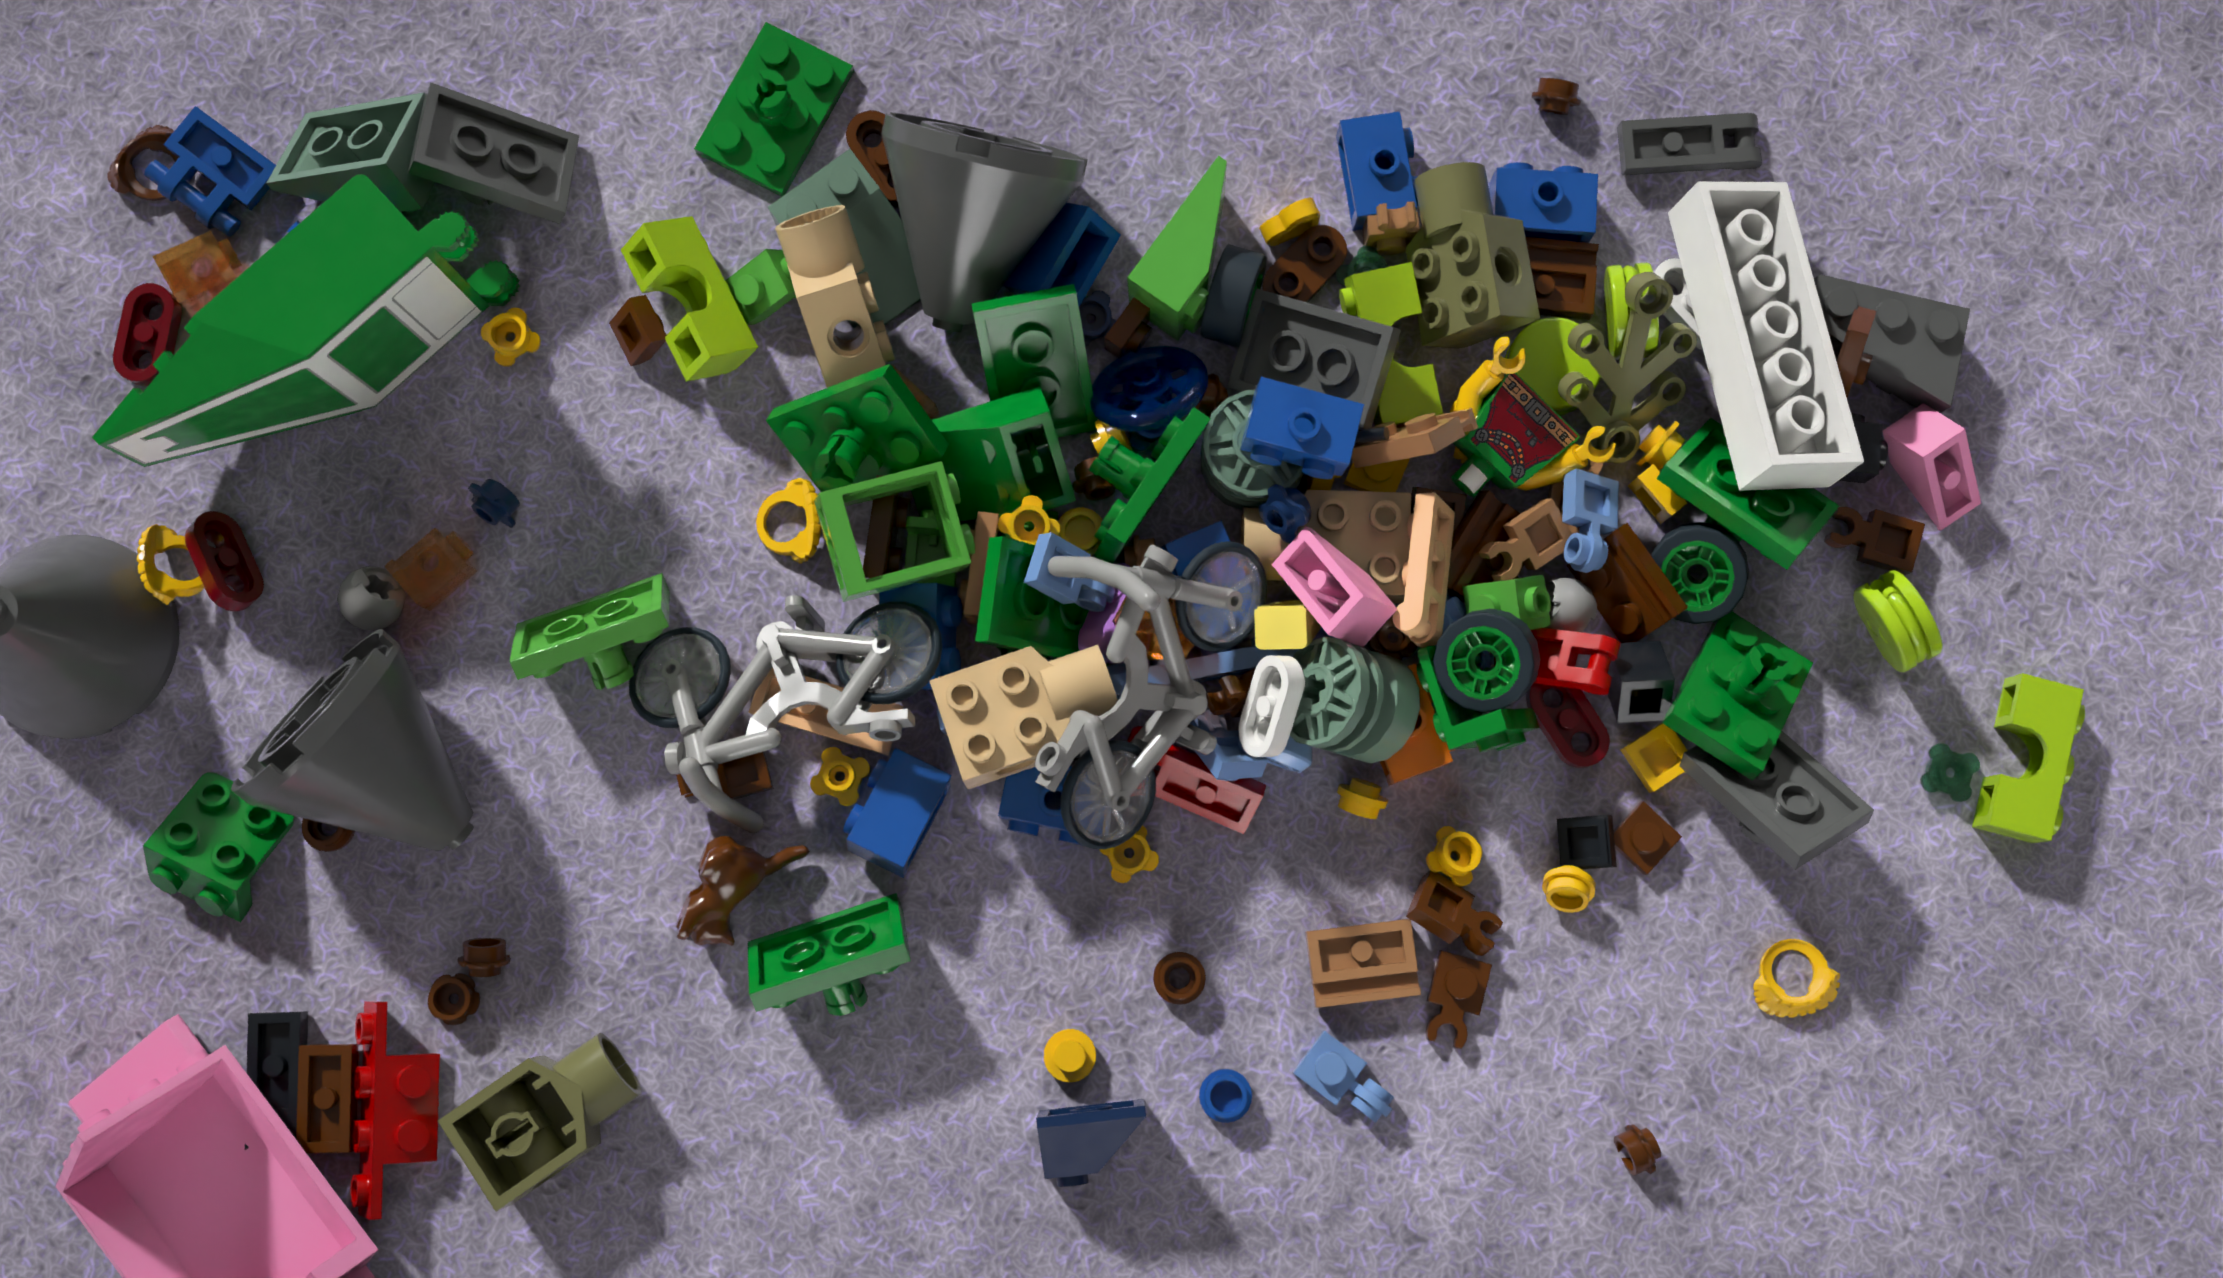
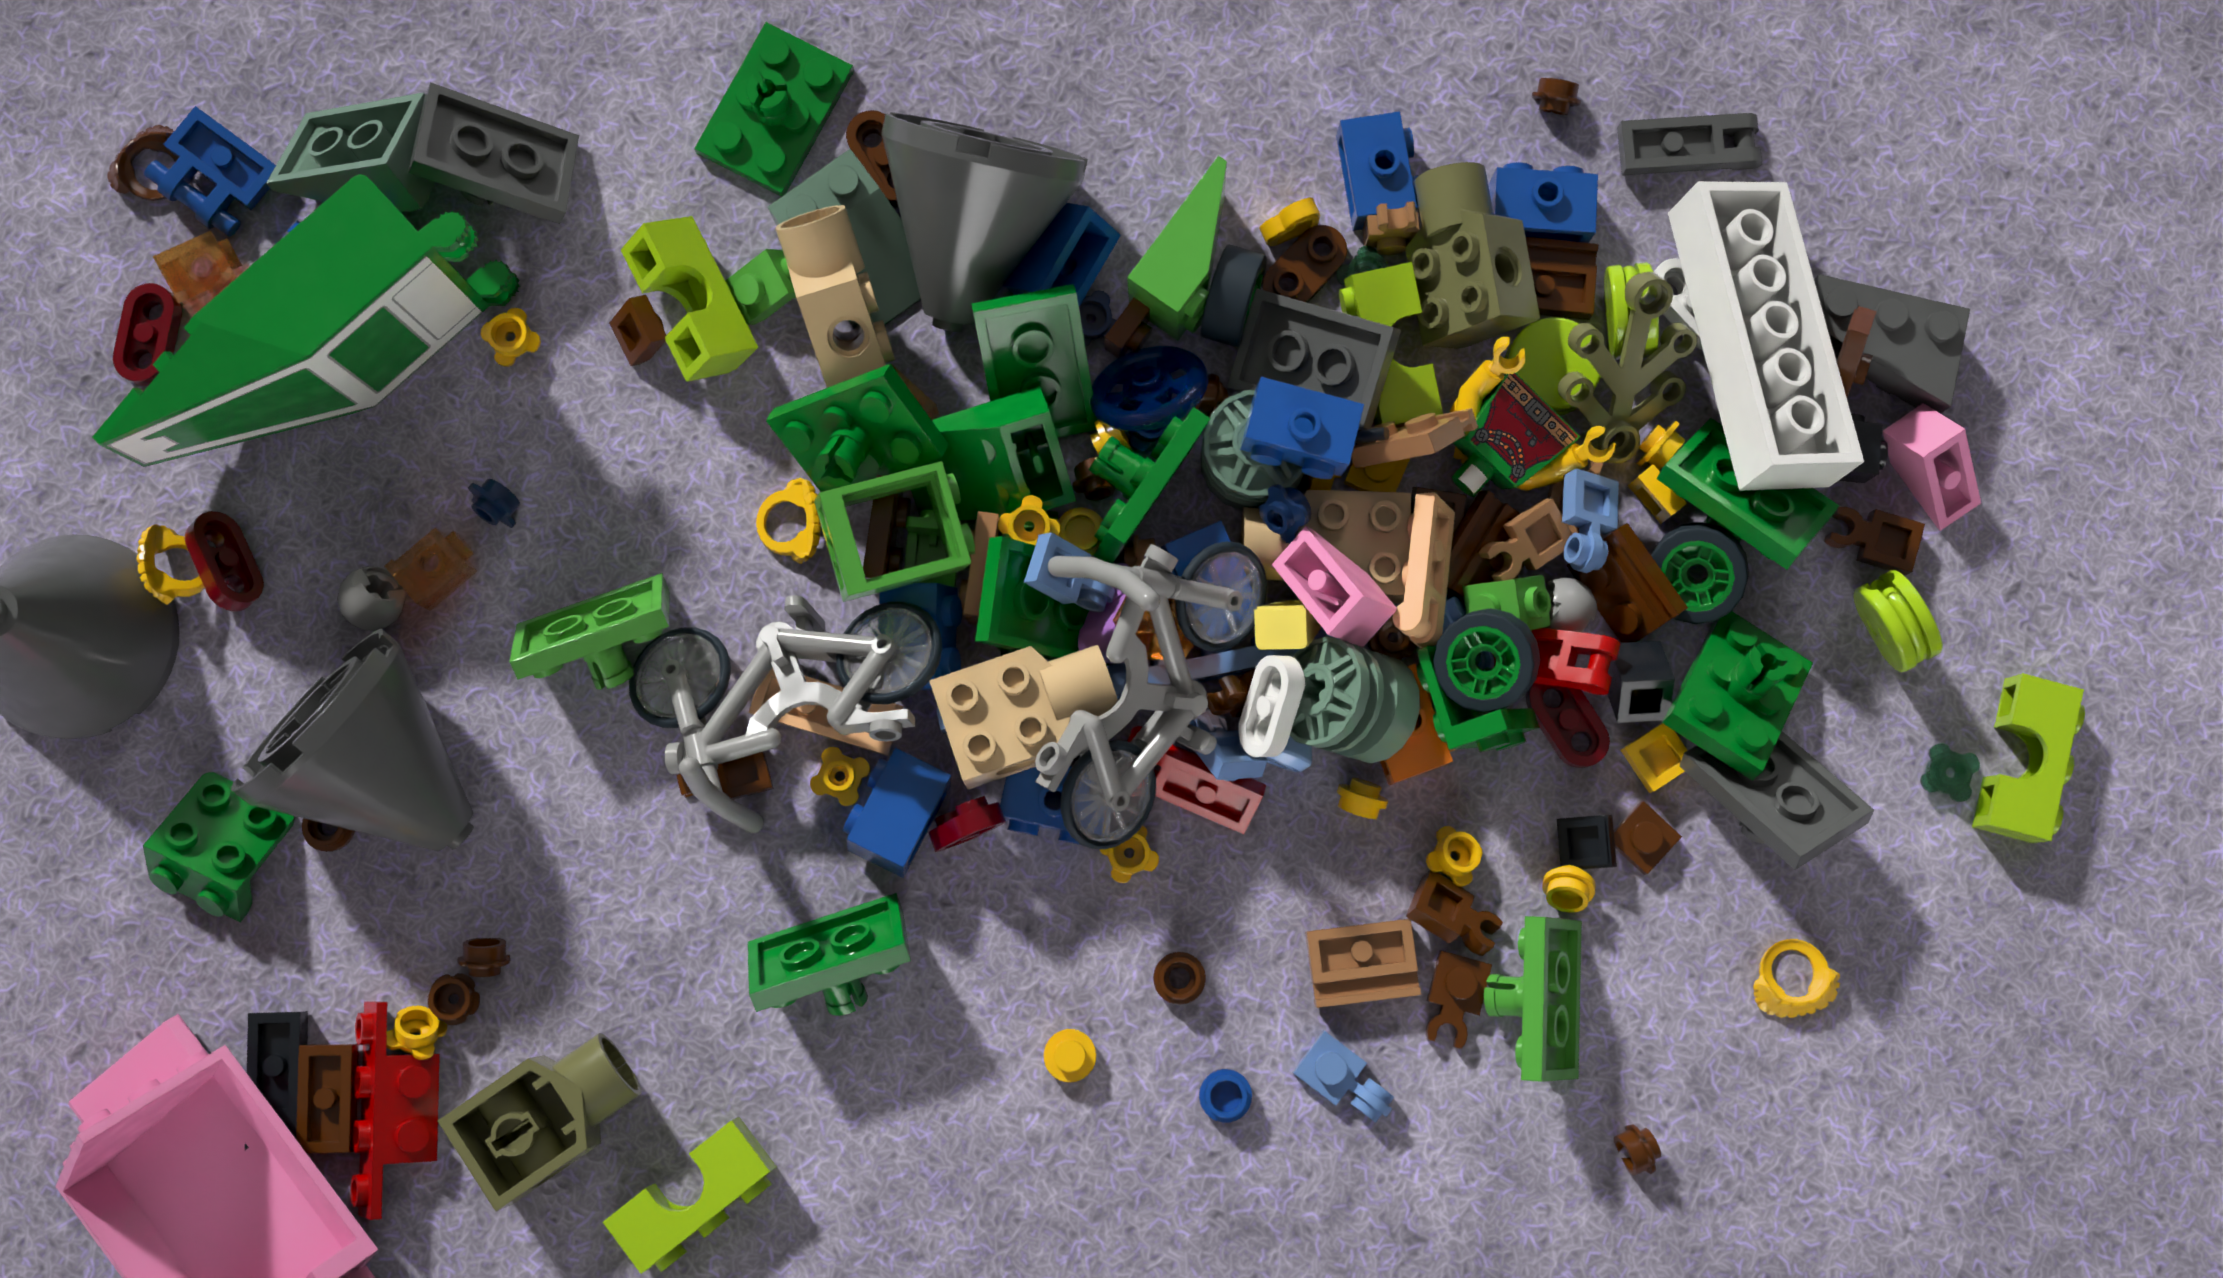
reddish brown animal [676,836,810,946] -> none
dark blue slope [1036,1099,1146,1187] -> none
none -> yellow plate [386,1005,447,1060]
none -> lime arch [603,1117,777,1274]
none -> dark red plate [928,796,1006,852]
none -> bright green plate [1484,916,1582,1082]

